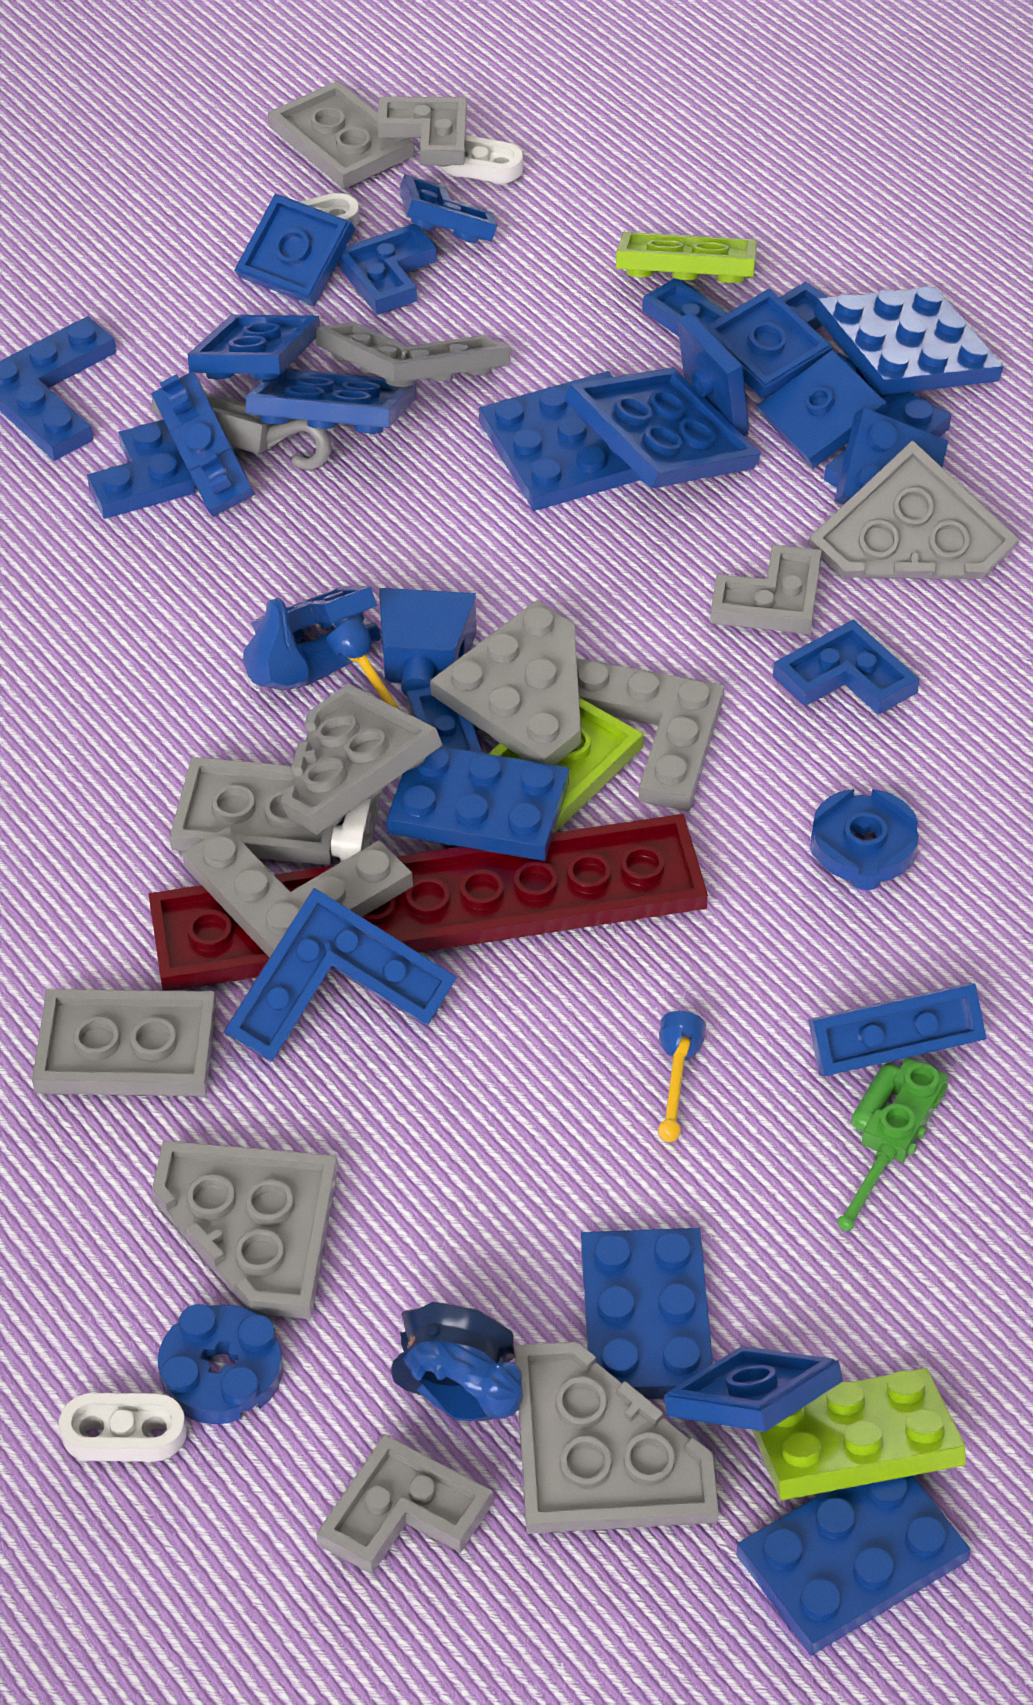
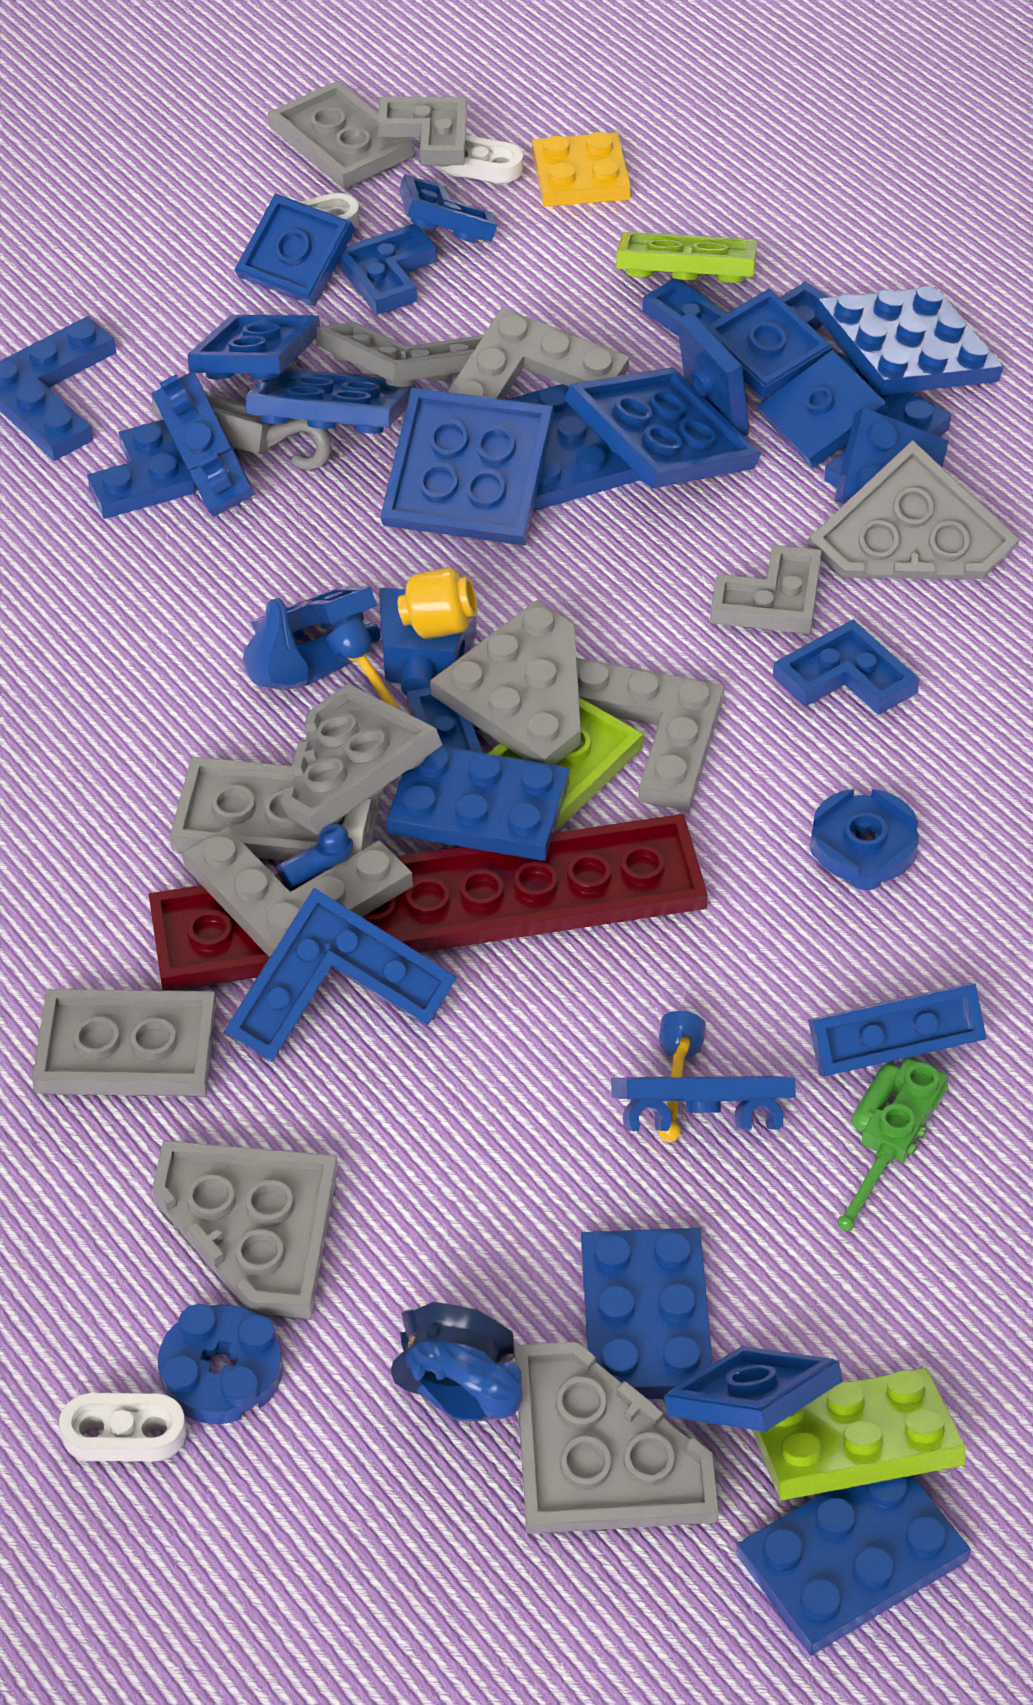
light grey plate [316,1434,493,1574] -> none
none -> blue arm [277,824,353,890]
none -> blue plate [380,388,555,545]
none -> yellow head [398,567,477,640]
none -> light grey plate [447,307,629,399]
none -> yellow plate [532,132,630,207]
none -> blue plate [611,1076,796,1131]

